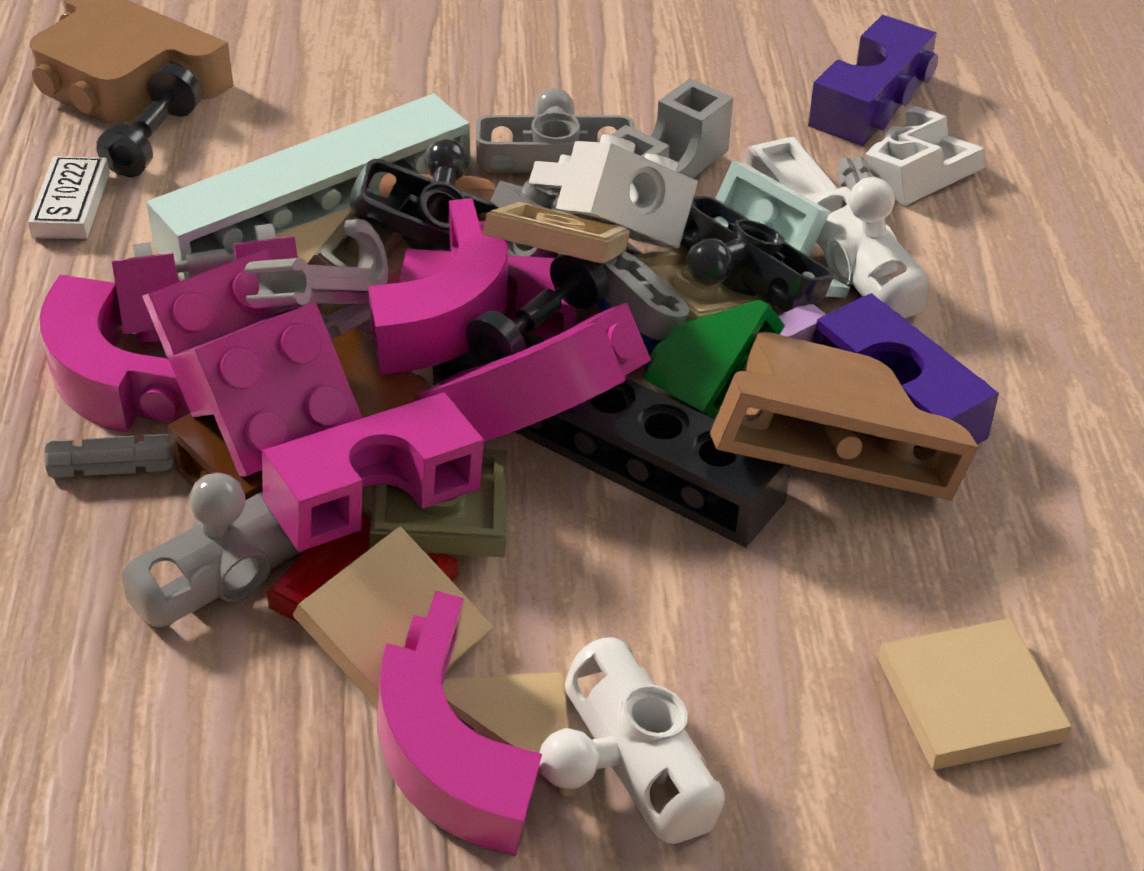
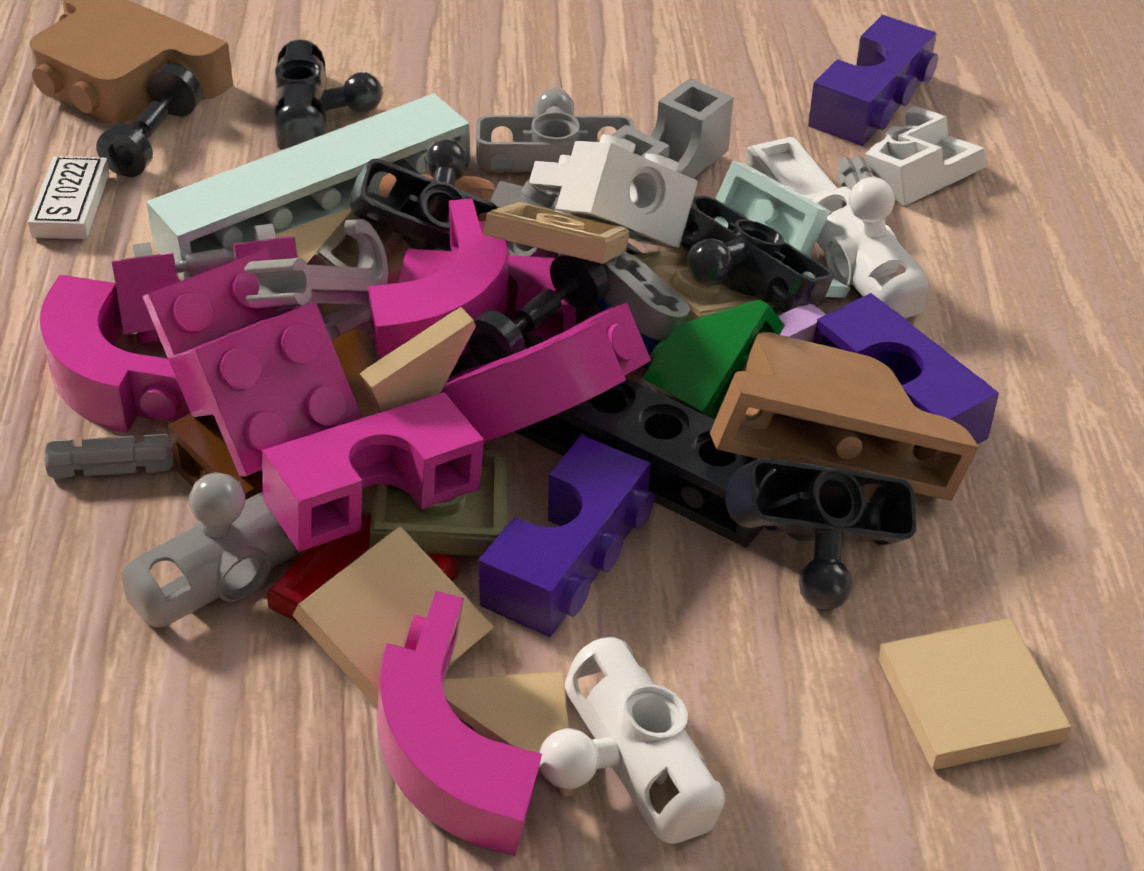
none -> black piece [274,39,383,150]
none -> tan tile [360,307,476,413]
none -> dark purple arch [479,435,654,638]
none -> black piece [725,458,917,611]

